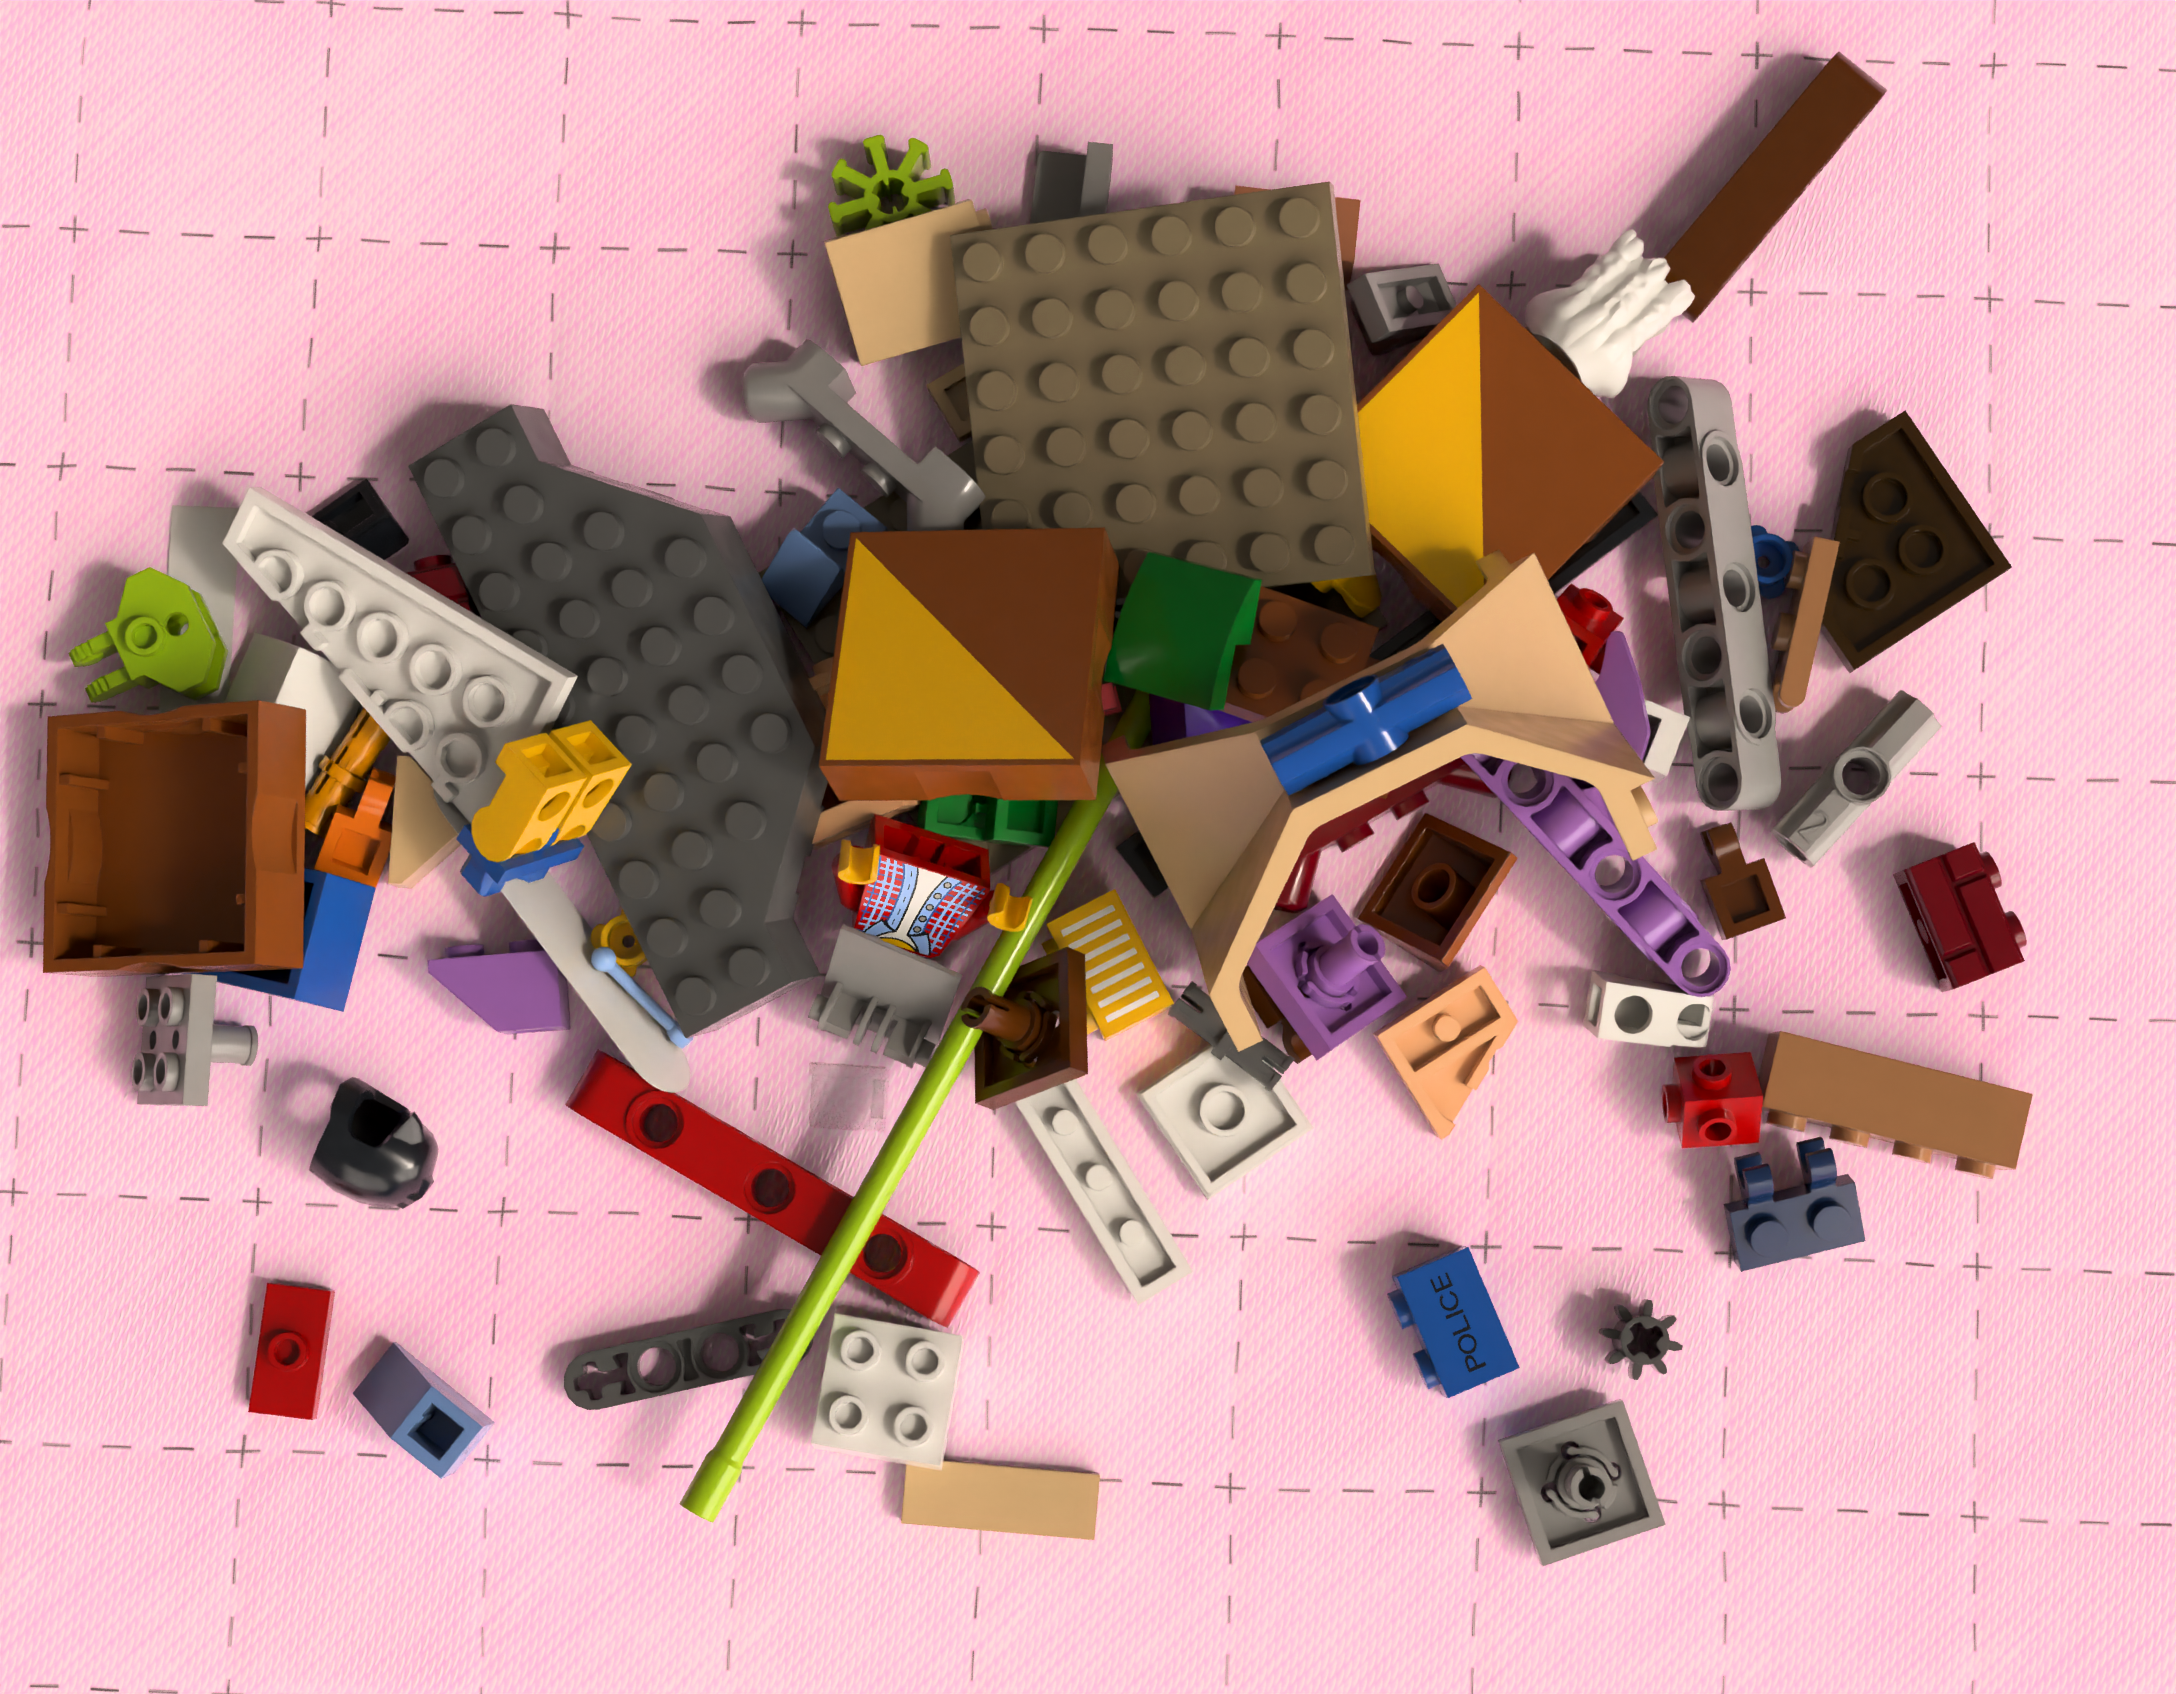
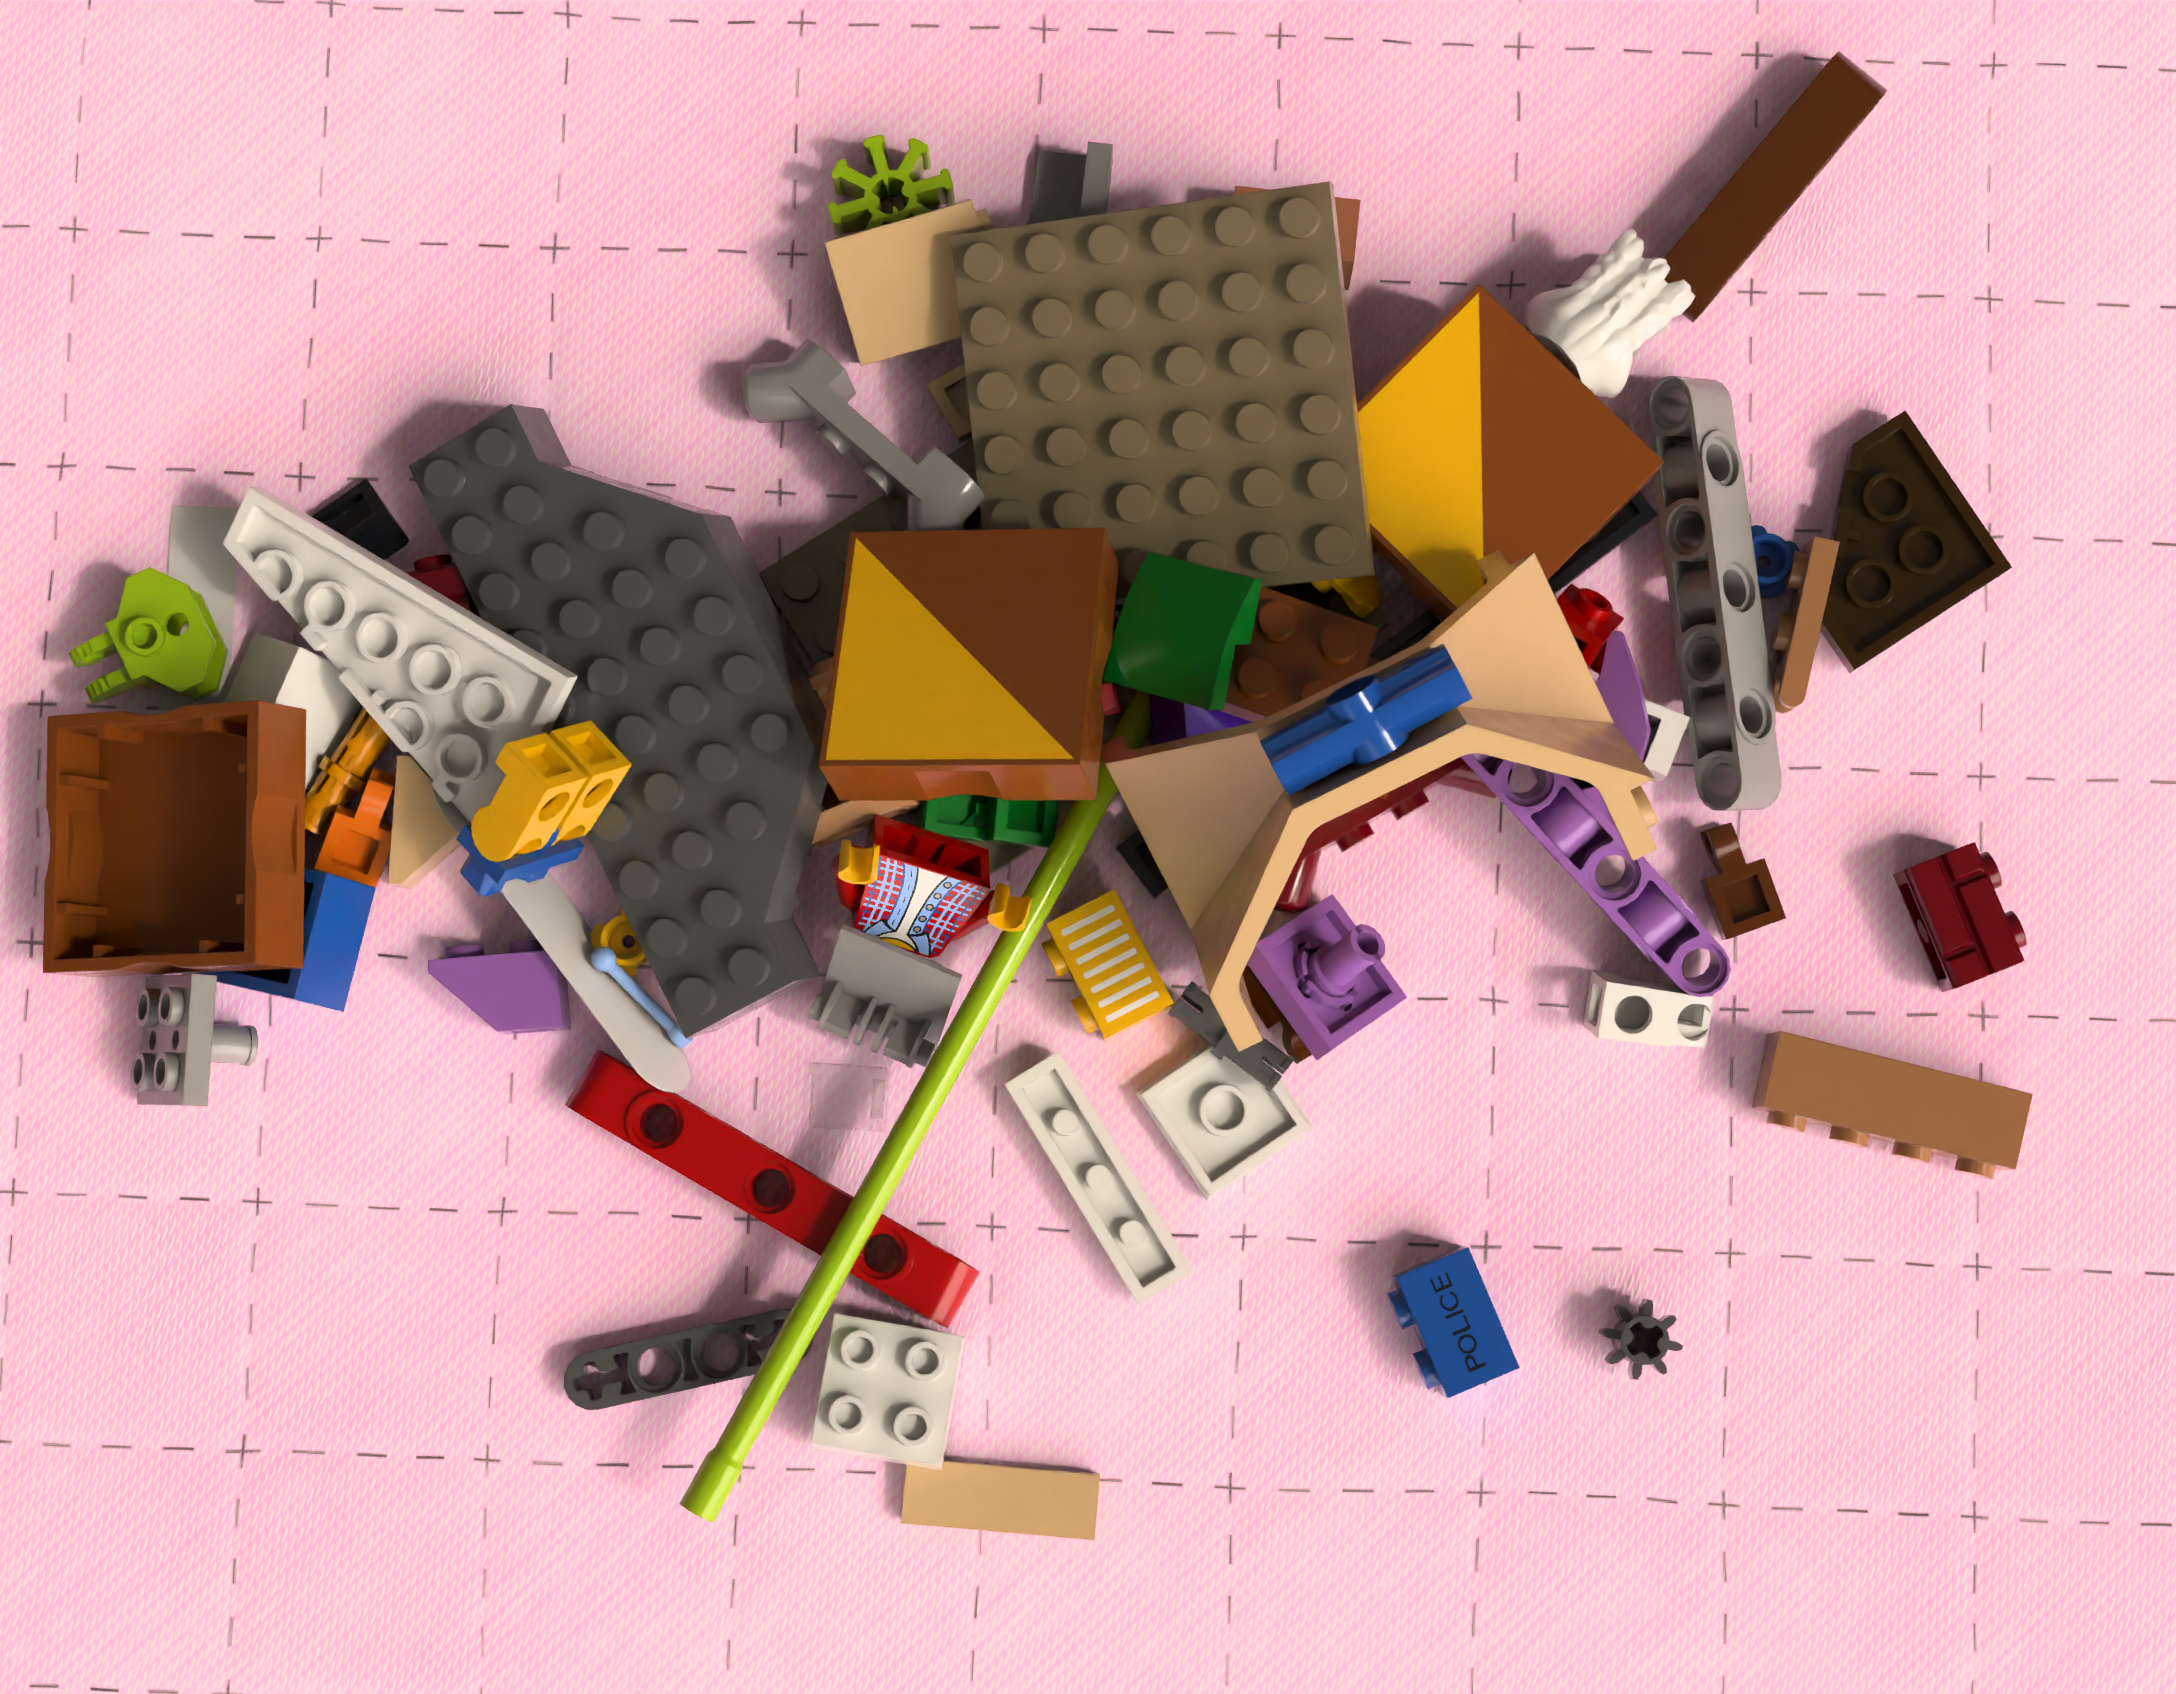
red plate [248,1282,335,1420] -> none
black piece [309,1077,439,1209] -> none
medium blue slope [352,1342,495,1479] -> none
medium blue slope [762,488,888,629] -> none
reddish brown plate [961,947,1088,1110] -> none
light grey slope [1347,263,1457,356] -> none
dark orange slope [1357,812,1518,972] -> none
light nougat wing [1373,965,1518,1140] -> none
light grey plate [1498,1399,1666,1566] -> none
red brick [1662,1052,1763,1149] -> none
dark blue plate [1723,1137,1866,1272] -> none
light grey piece [1770,690,1942,868] -> none

